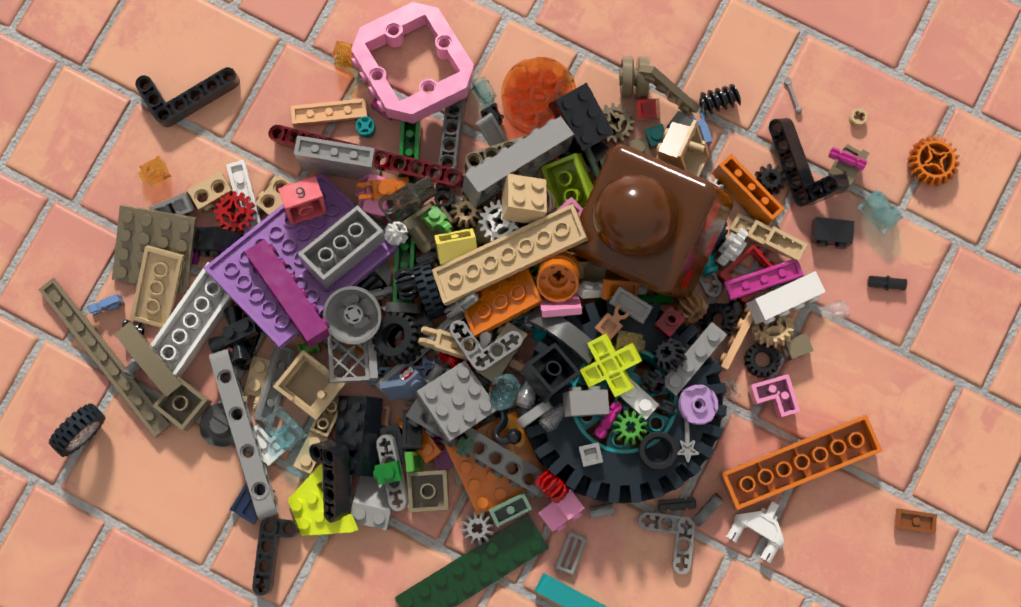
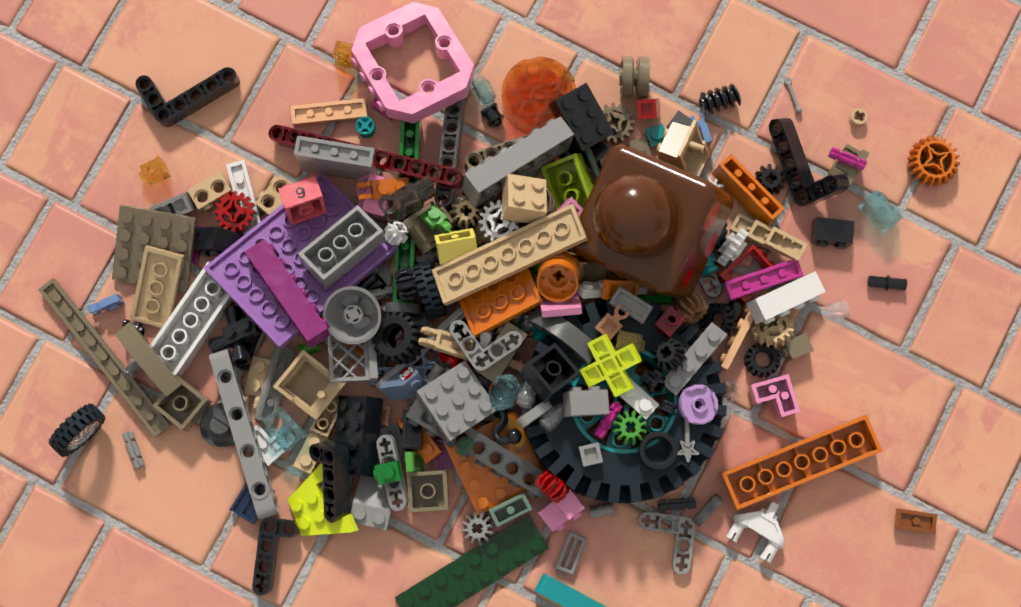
light grey axle [444,292,479,319] -> none
light grey tile [475,113,509,146] -> none
dark tan plate [638,65,700,113] -> none
none -> light grey axle [122,431,145,469]

